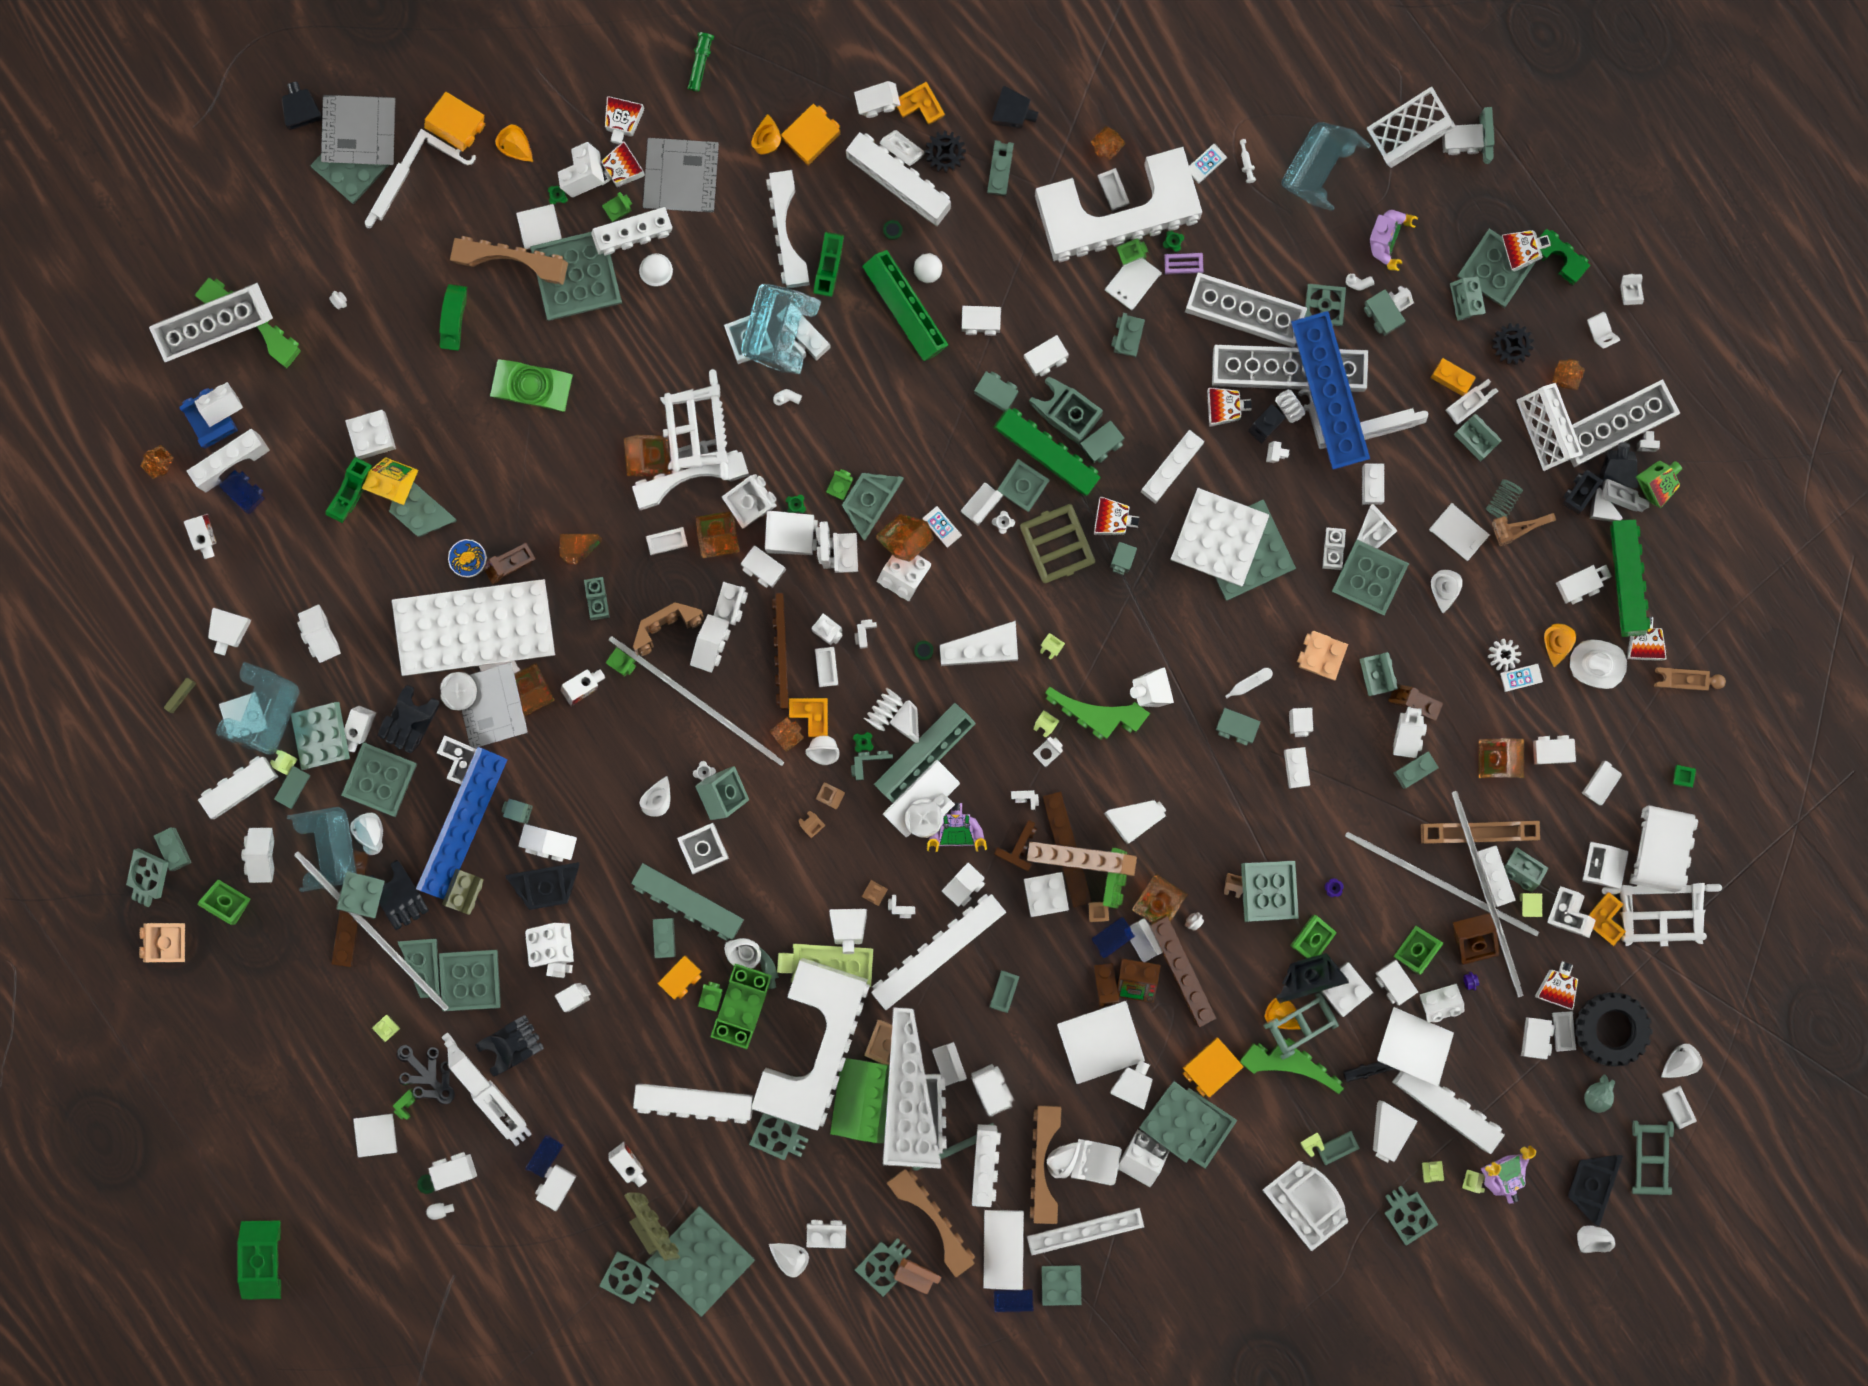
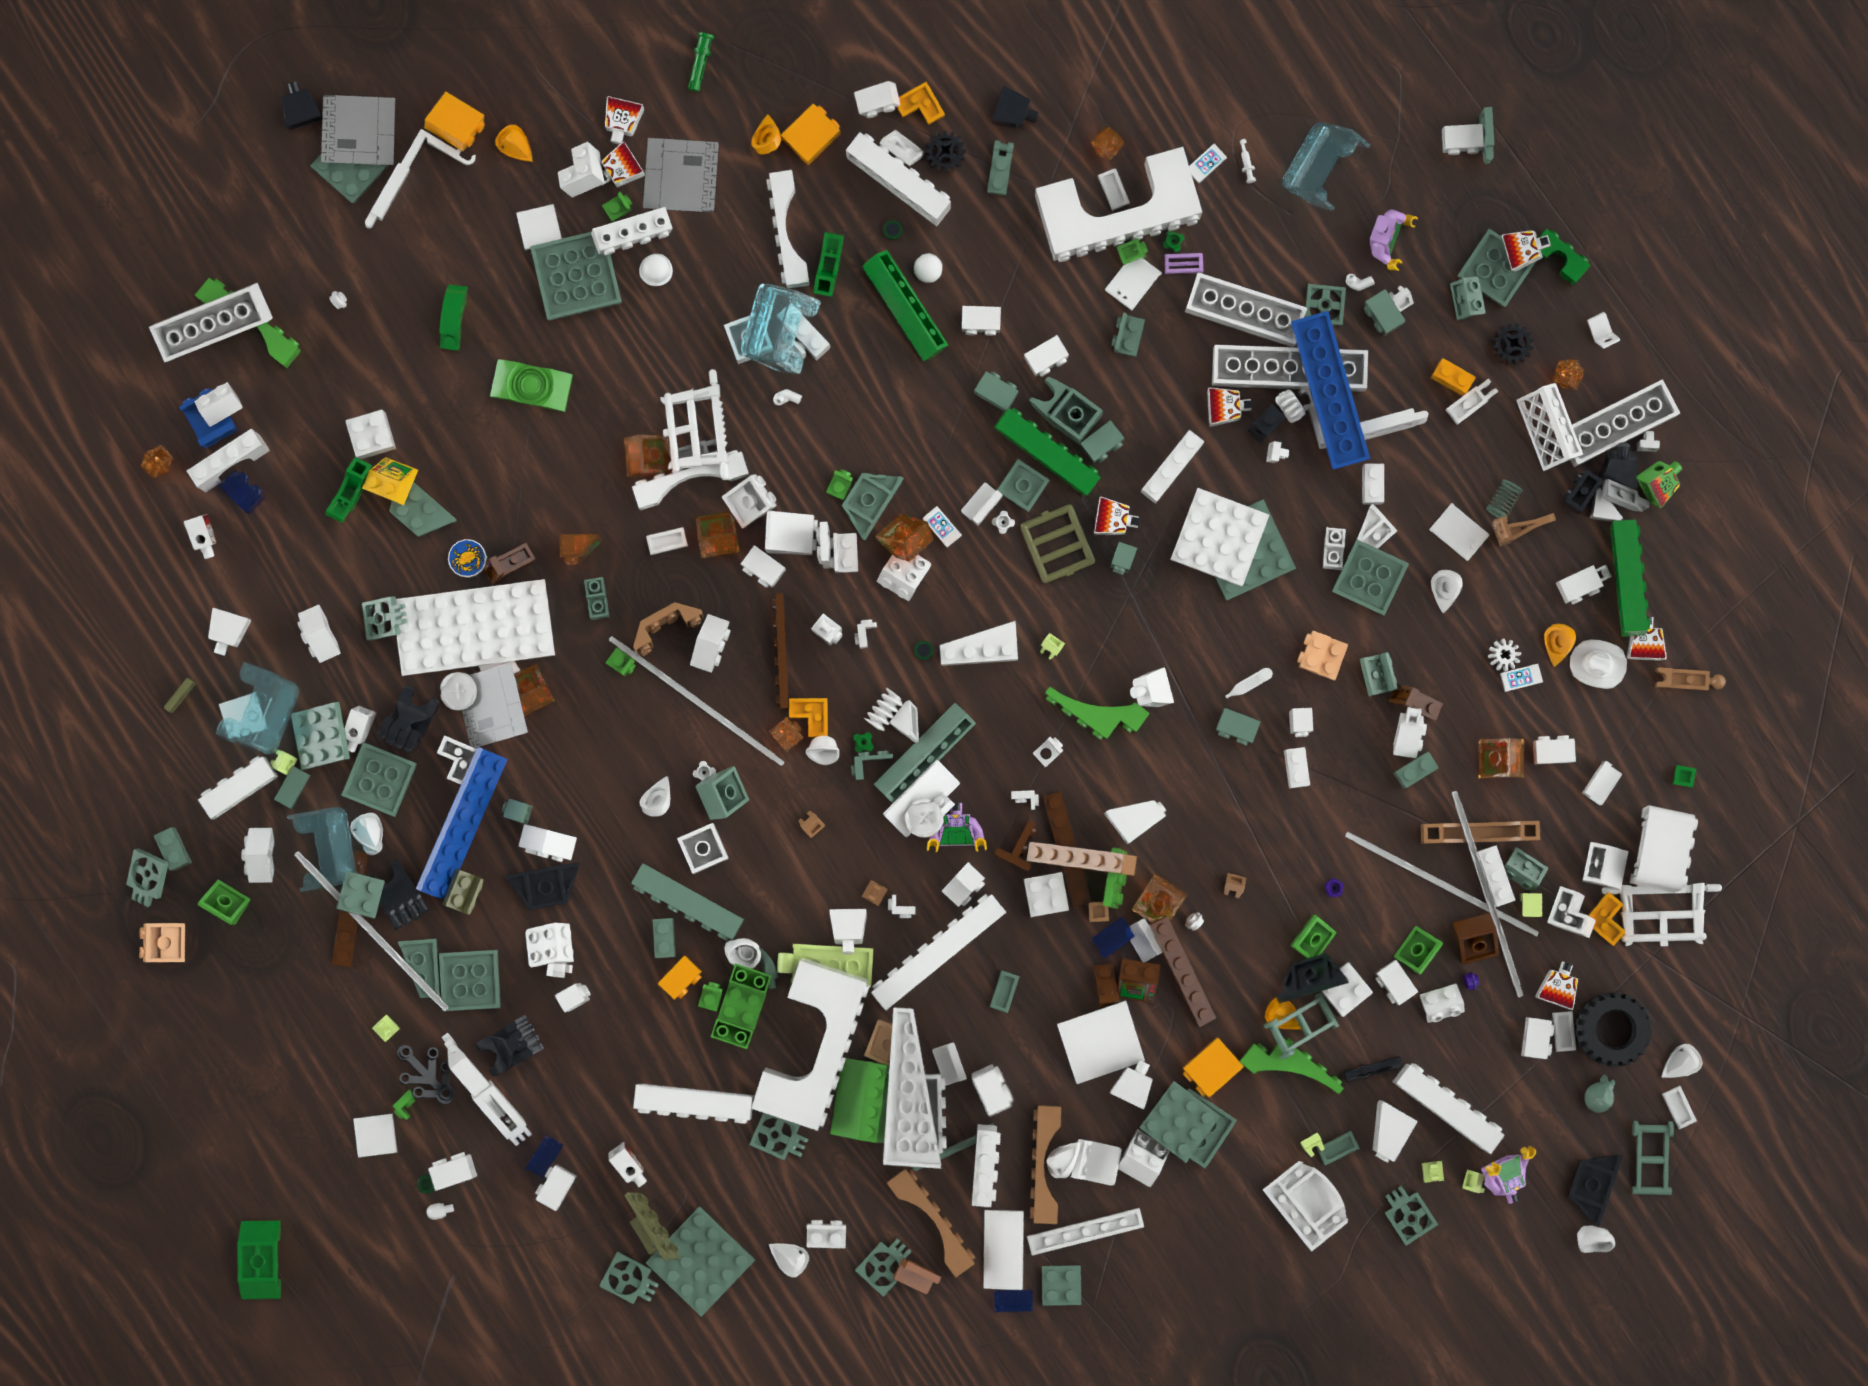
medium nougat arch [450,236,568,285] -> none
green plate [548,186,568,205] -> none
white torso [560,669,605,706] -> none
white bracket [714,582,748,625] -> none
green plate [786,494,806,513] -> none
white tile [815,647,838,687] -> none
medium nougat slope [816,782,845,809] -> none
yellowish green tile [1034,710,1059,737] -> none
sand green plate [1241,861,1299,922] -> none
white fence [1367,87,1456,168] -> none
white sticker [1377,1007,1454,1086] -> none
sand green bracket [1454,414,1502,462] -> none
white bracket [1620,274,1644,305] -> none
none -> sand green piece [362,597,408,641]

